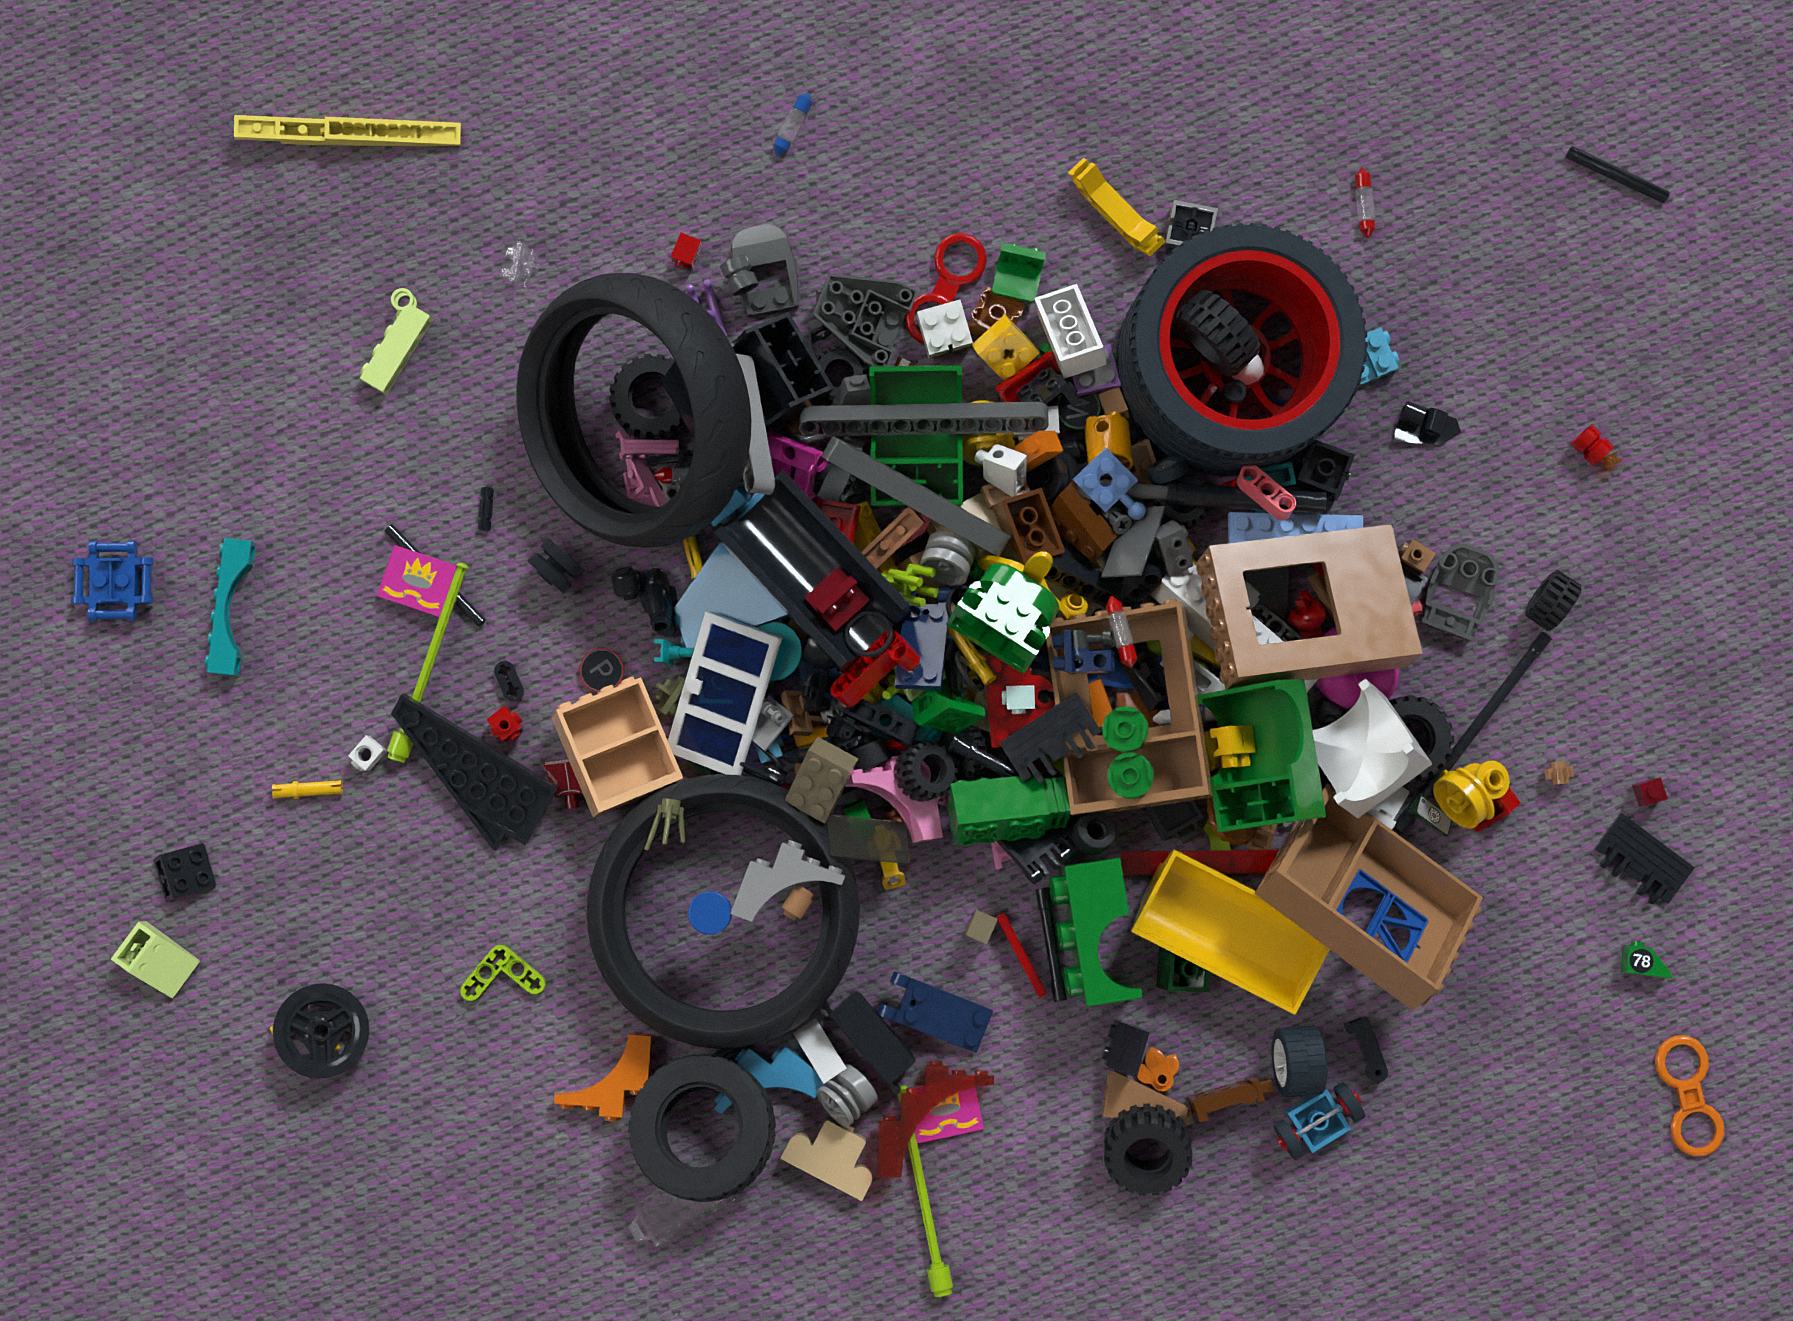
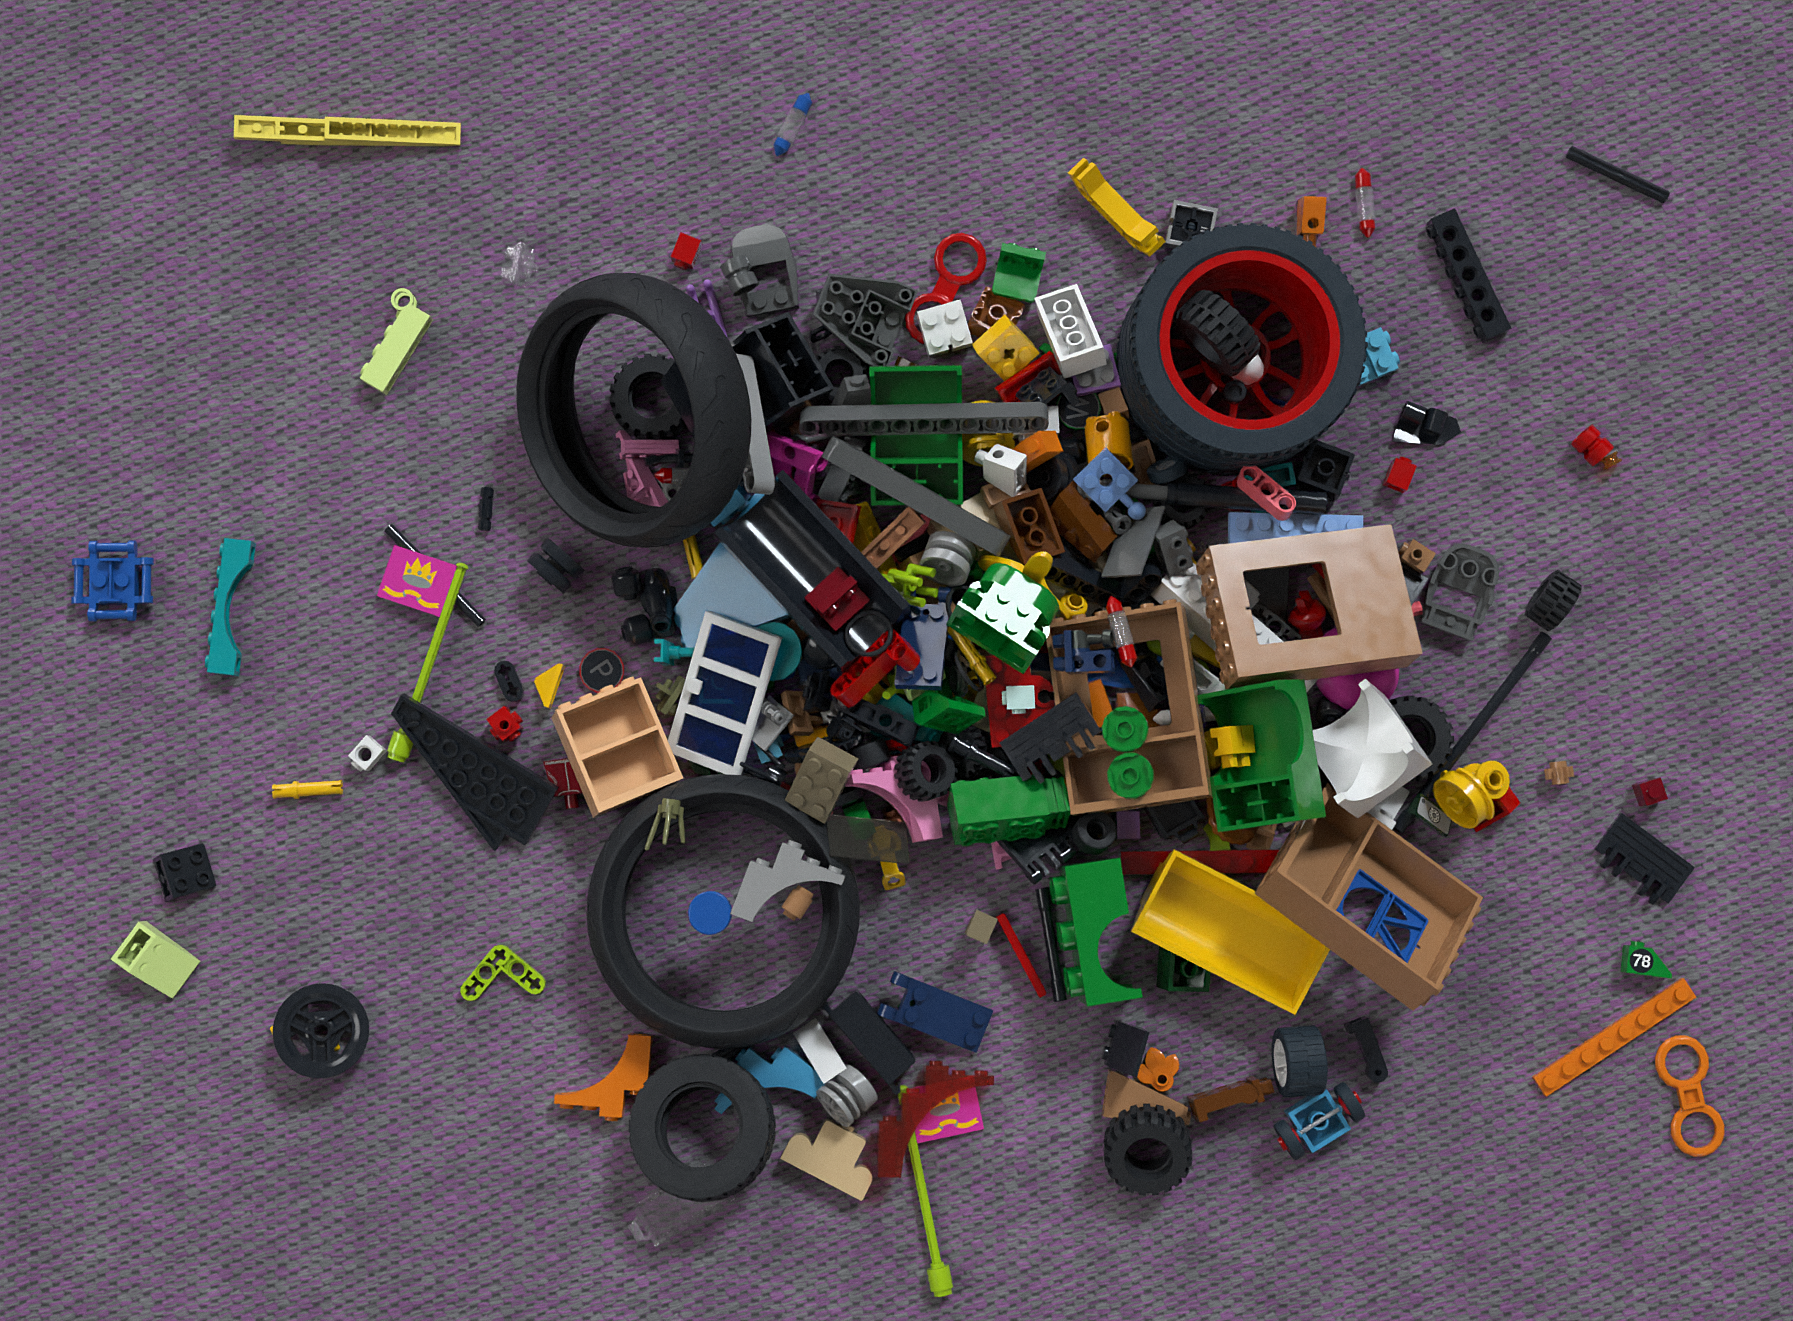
none -> yellow slope [534,663,565,709]
none -> black head [621,614,655,646]
none -> medium lavender brick [1115,809,1140,839]
none -> orange torso [1297,196,1327,247]
none -> red brick [1382,457,1417,493]
none -> black brick [1426,208,1512,343]
none -> orange plate [1532,978,1696,1097]

